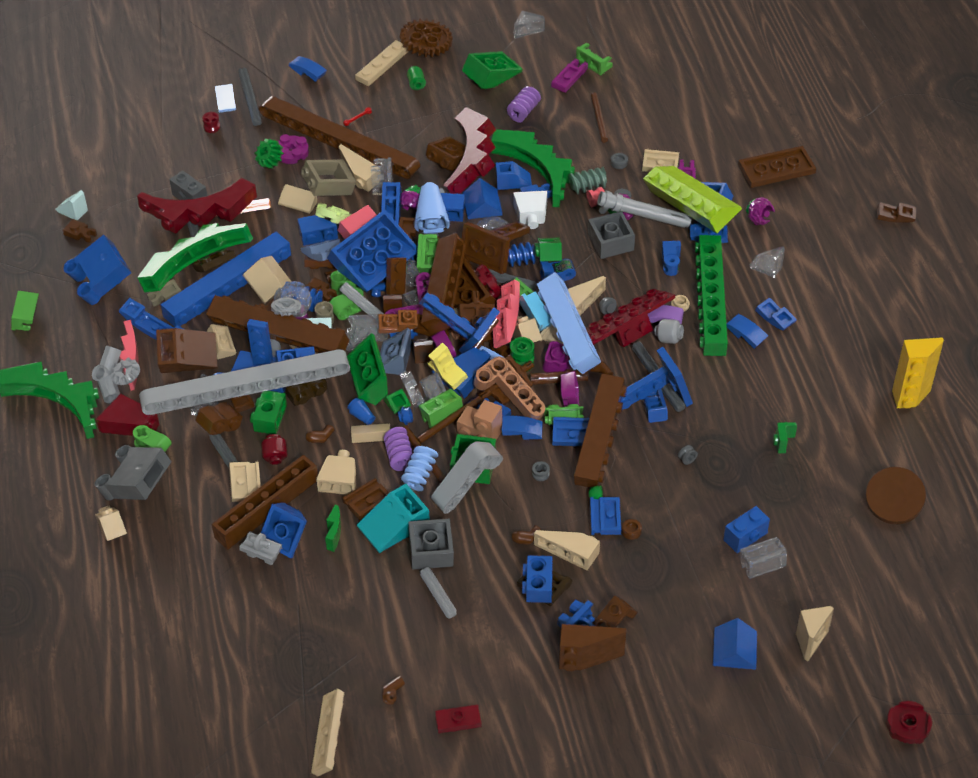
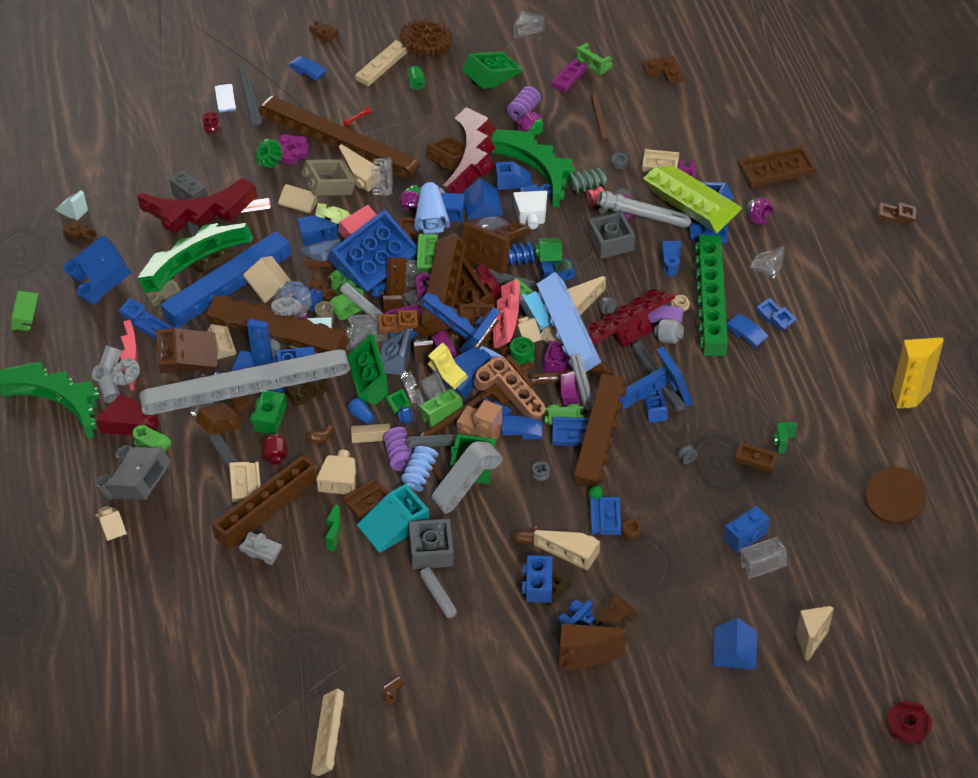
blue slope [261,503,307,558] -> none
blue slope [381,182,402,225] -> none
dark red plate [435,705,482,733] -> none
none -> reddish brown plate [309,20,339,43]
none -> dark grey axle [406,434,457,448]
none -> magenta piece [517,111,543,137]
none -> light grey axle [570,354,594,410]
none -> reddish brown plate [642,55,685,84]
none -> reddish brown plate [734,442,779,473]

